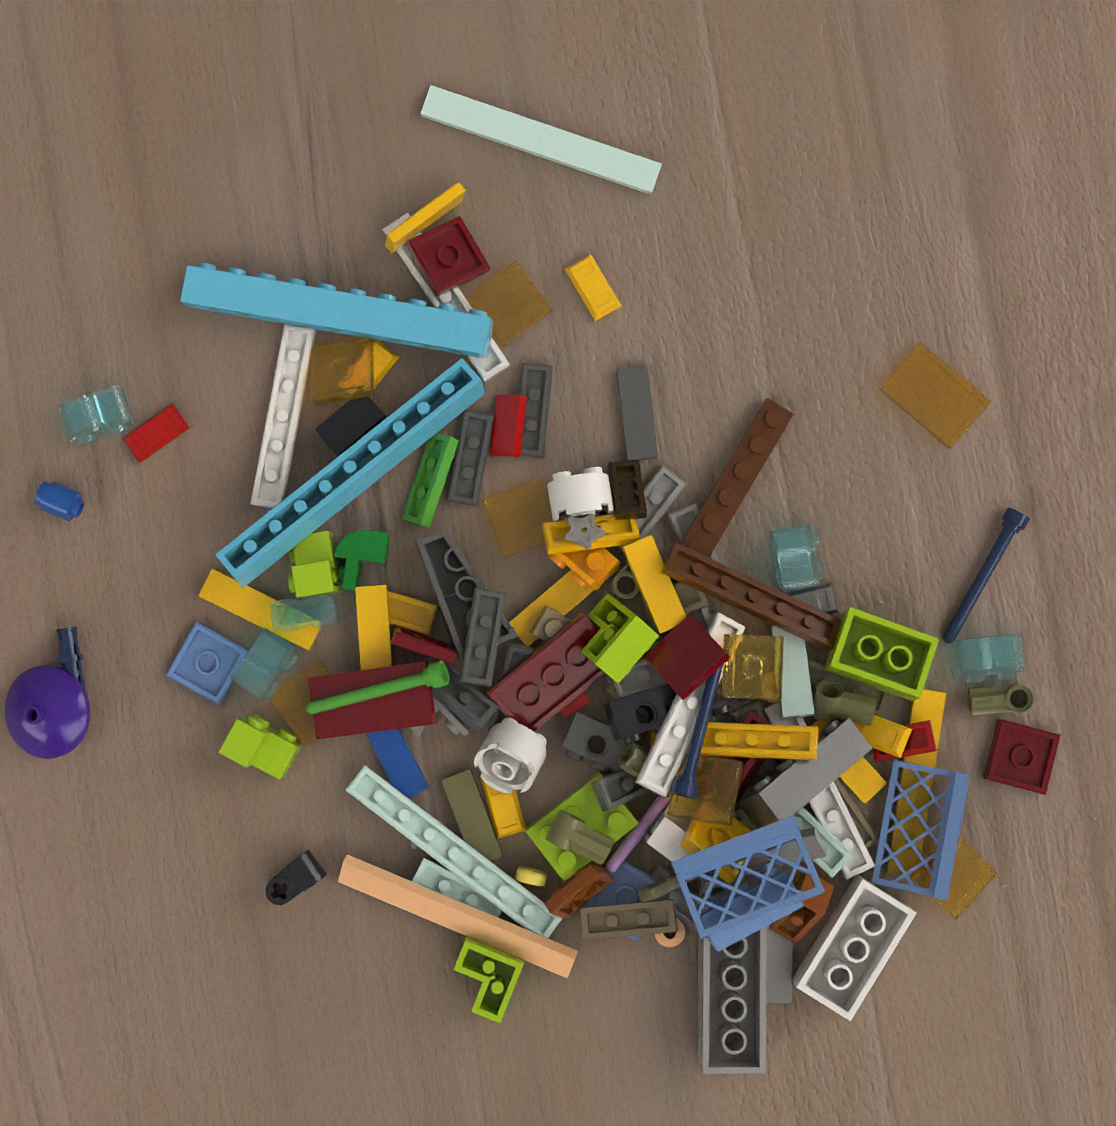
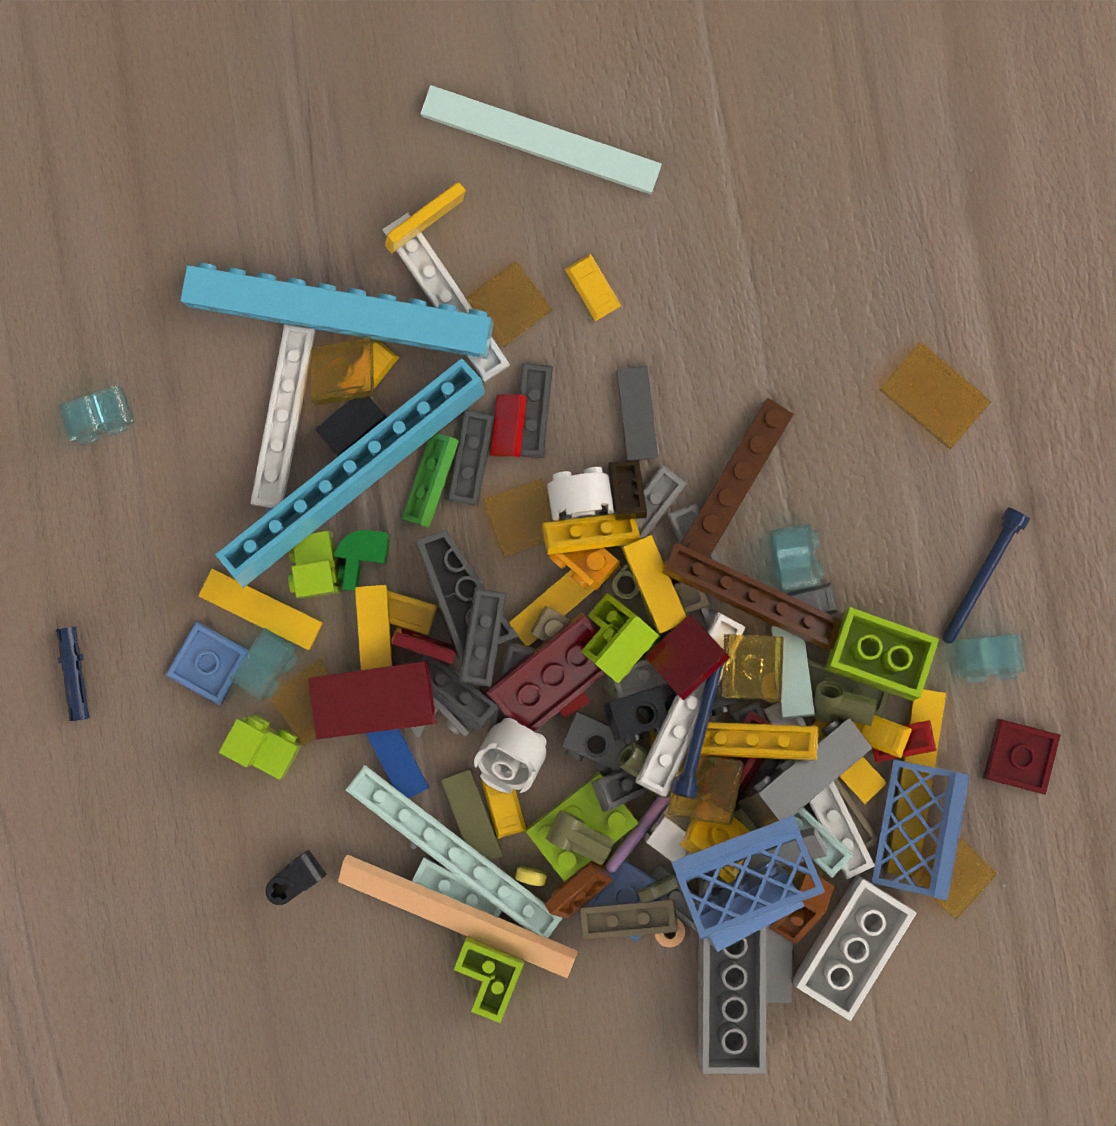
dark purple dish [5,665,90,759] -> none
blue brick [34,482,85,521] -> none
red tile [122,403,190,463] -> none
clear light blue brick [270,595,340,631] -> none
bright green piece [306,661,449,714] -> none
dark red tile [406,216,490,297] -> none
light grey plate [565,514,605,549] -> none
olive piece [967,683,1034,715] -> none

